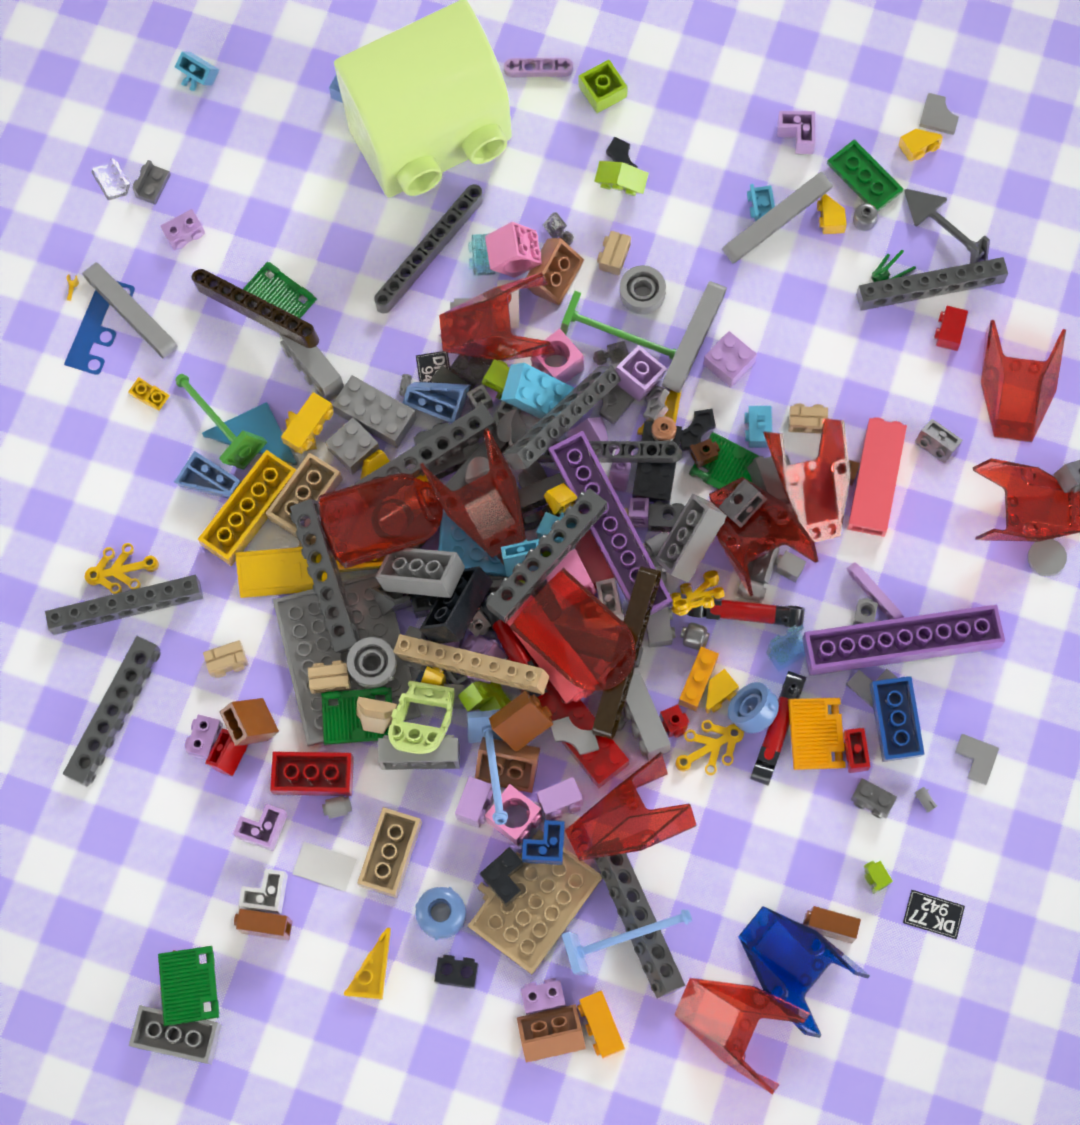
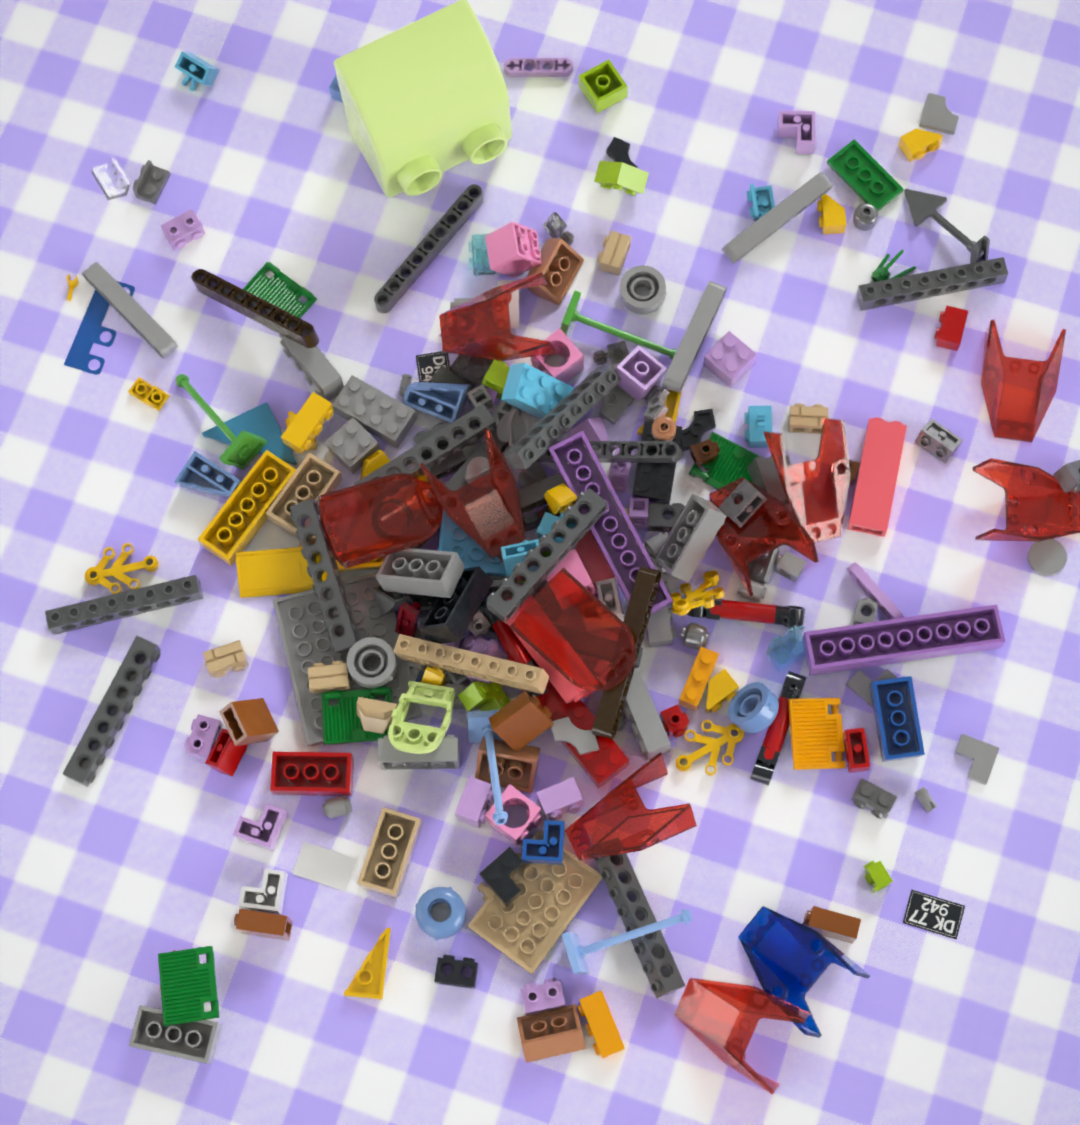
none -> dark red hinge [395,602,421,638]

